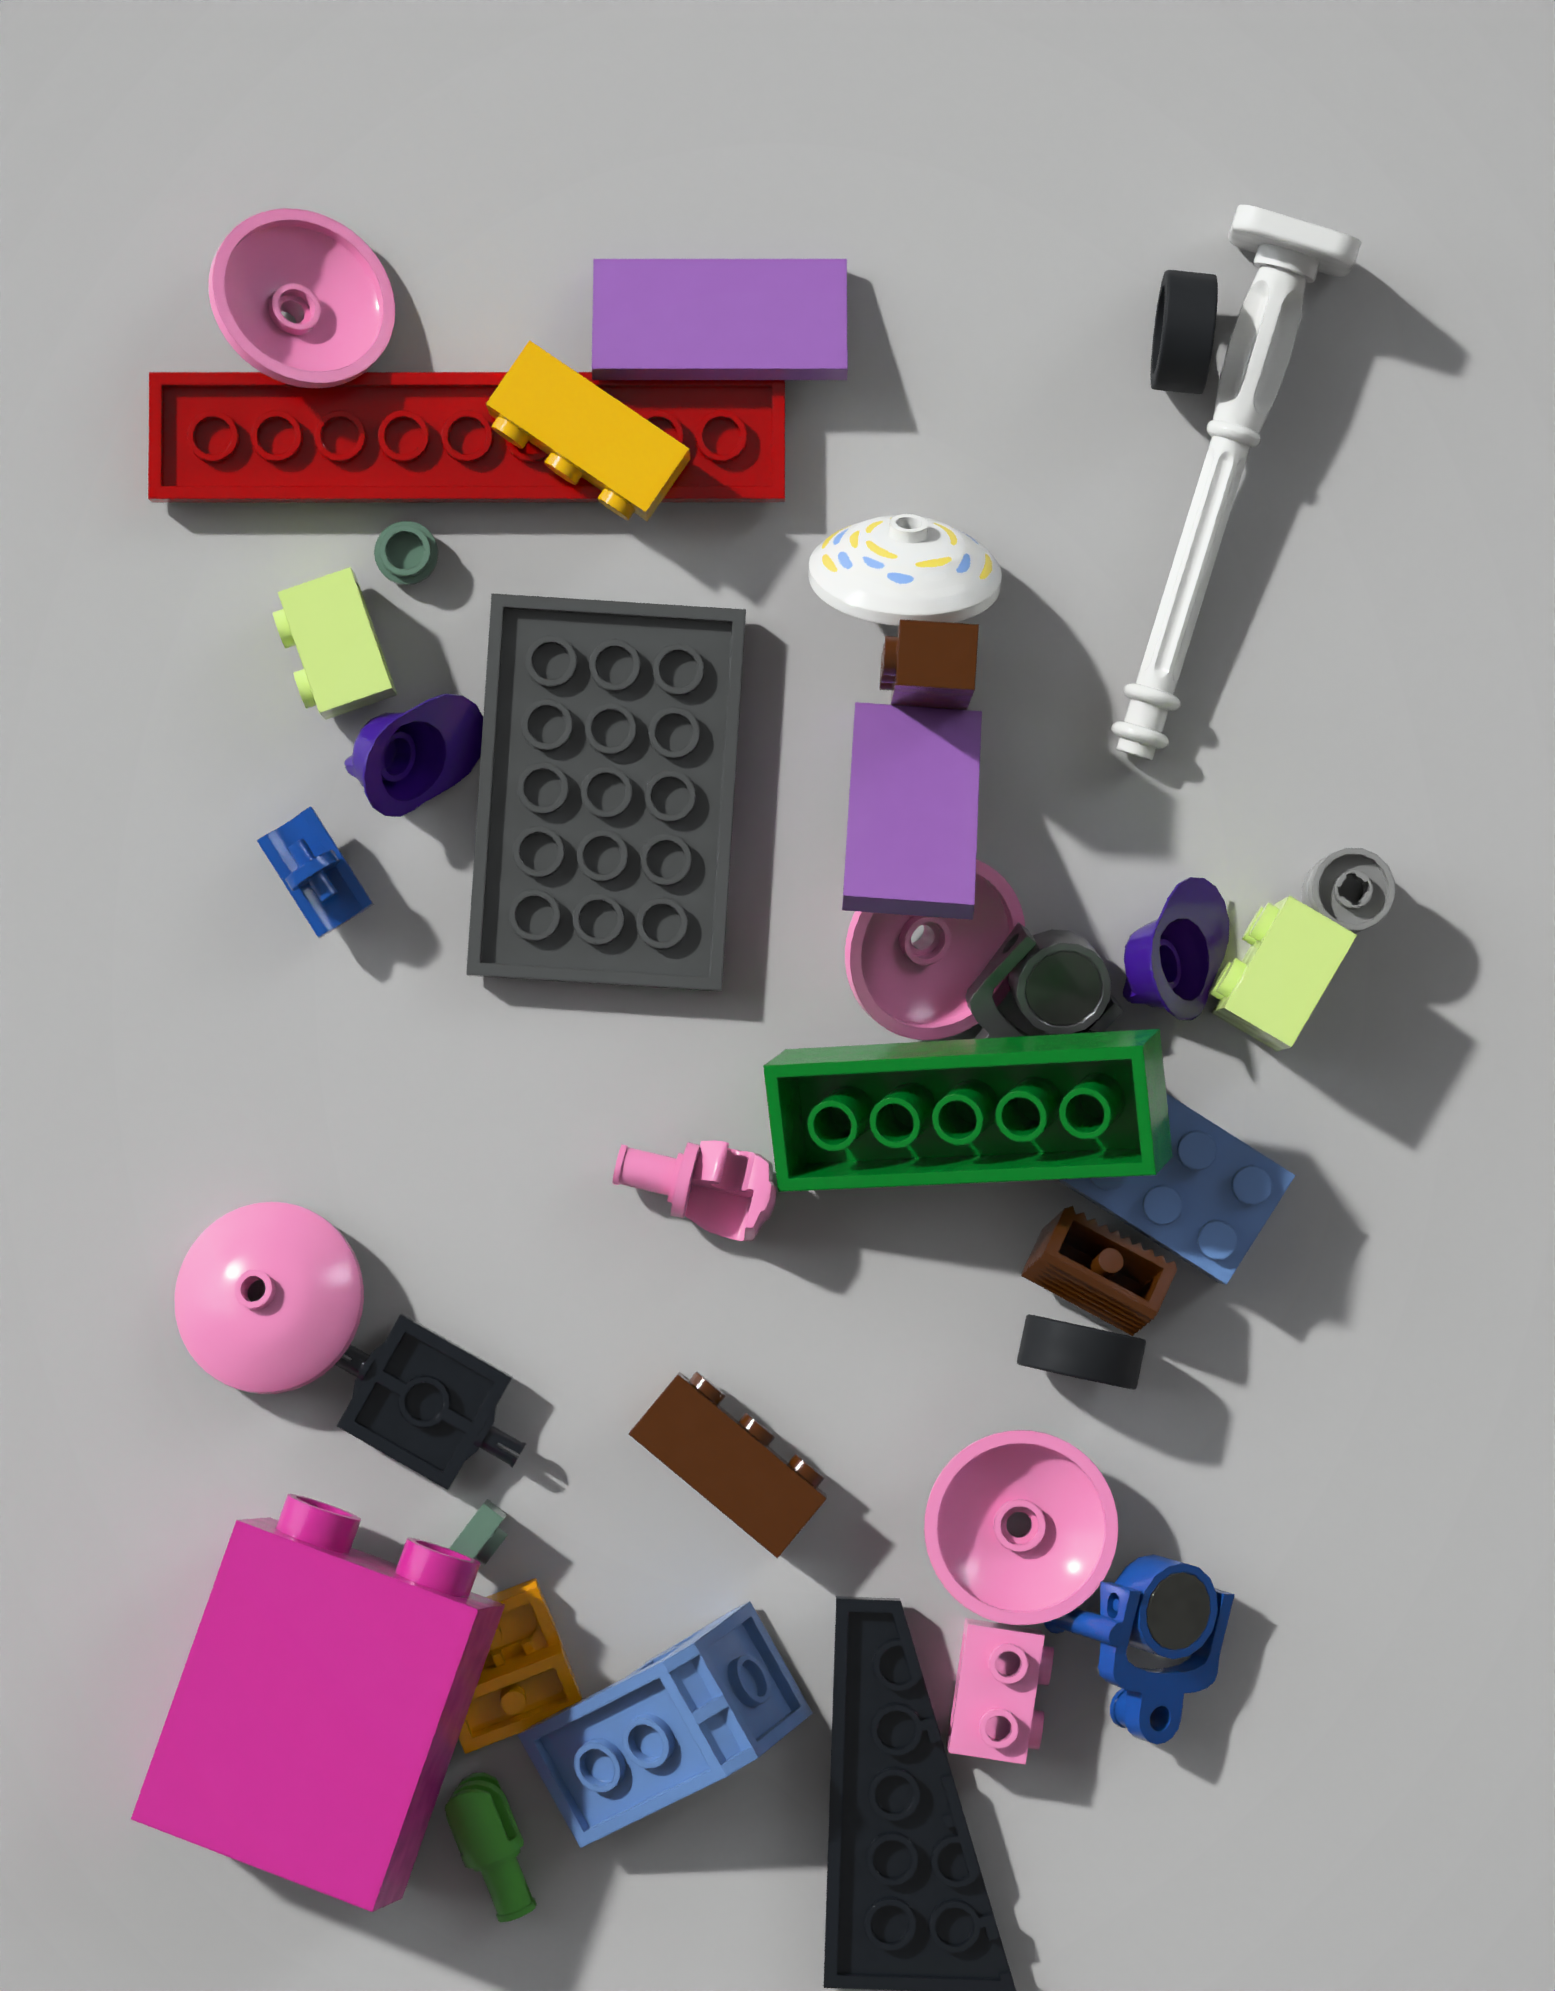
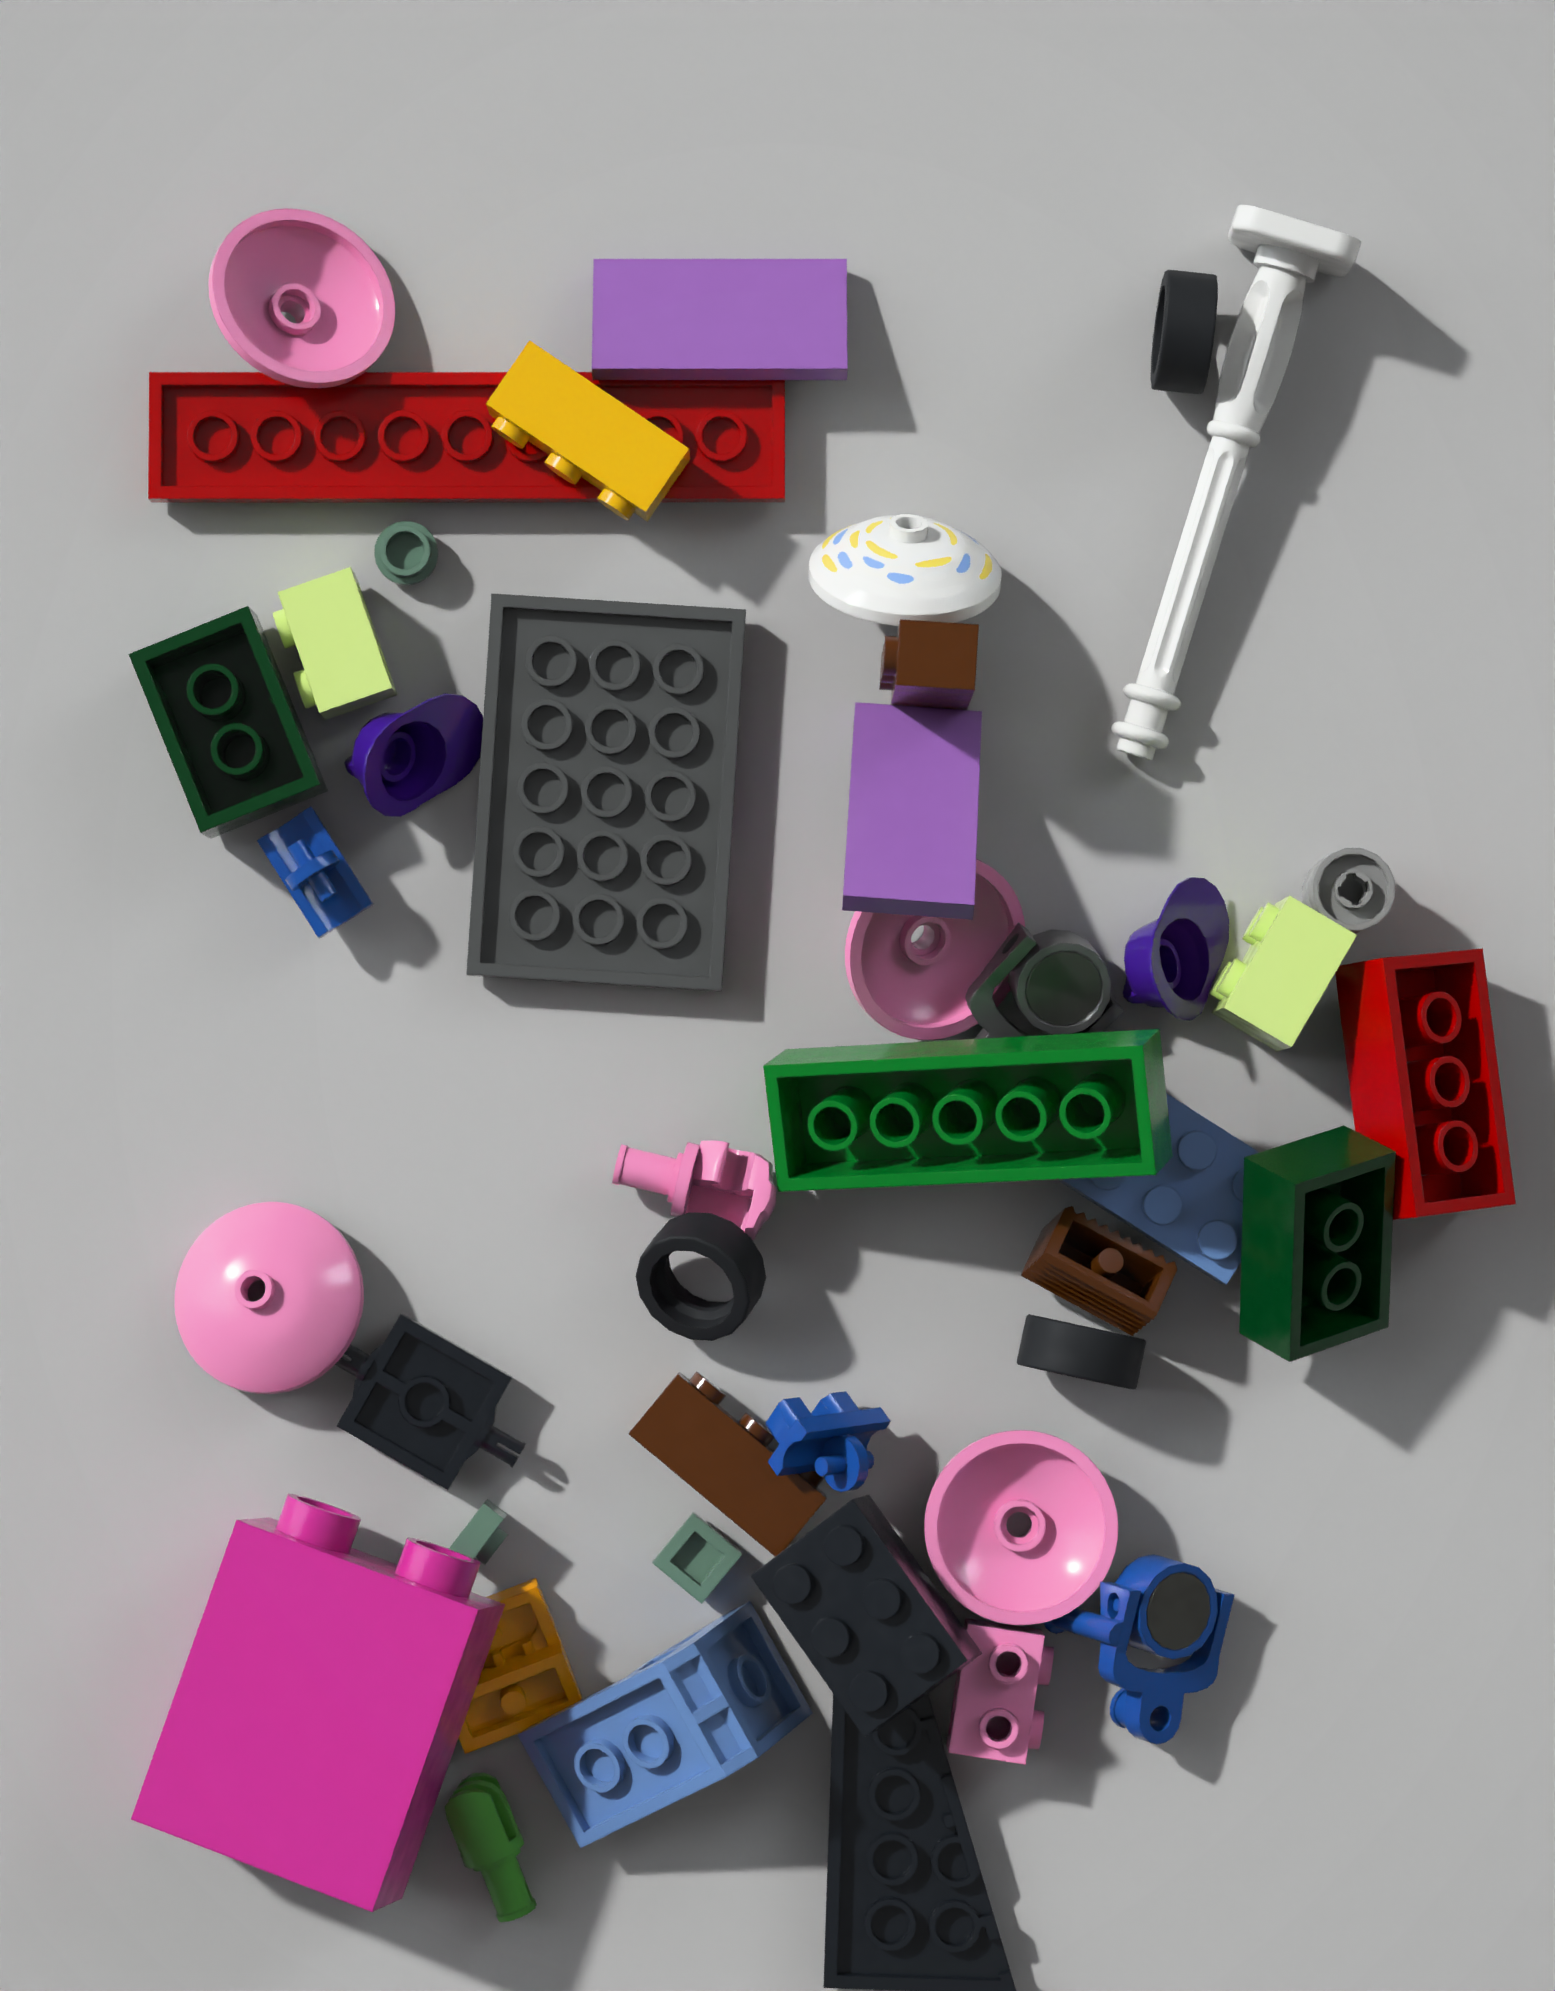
none -> dark green brick [129,606,328,839]
none -> black tyre [636,1212,766,1341]
none -> sand green plate [652,1511,743,1604]
none -> black brick [750,1495,982,1737]
none -> blue hips [766,1391,891,1492]
none -> dark green brick [1239,1125,1396,1362]
none -> red brick [1335,948,1516,1220]

